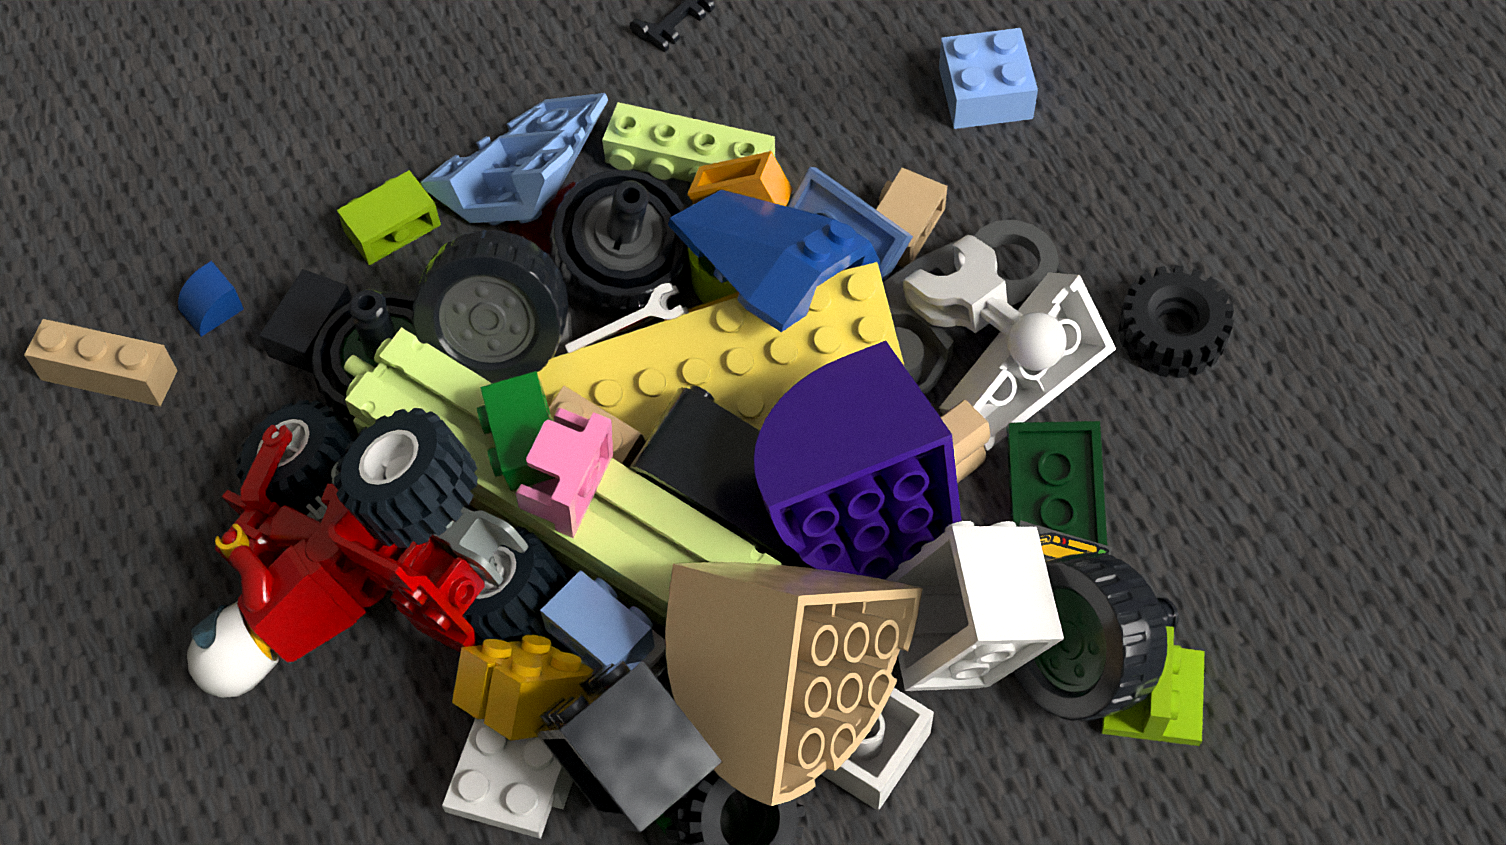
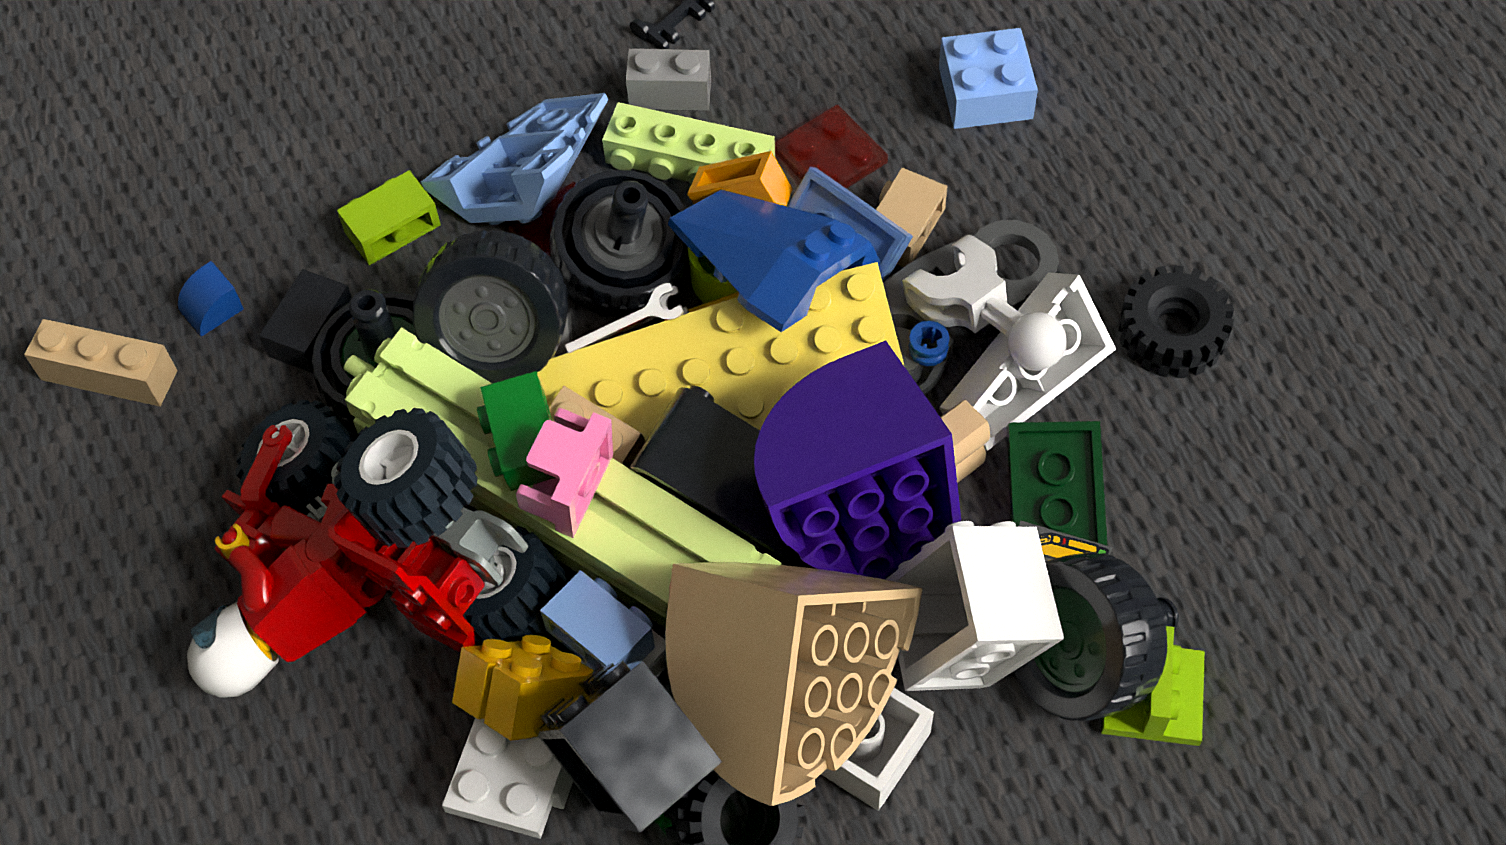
none -> light grey brick [626,49,711,110]
none -> clear red plate [775,104,888,189]
none -> blue bush [908,321,950,366]

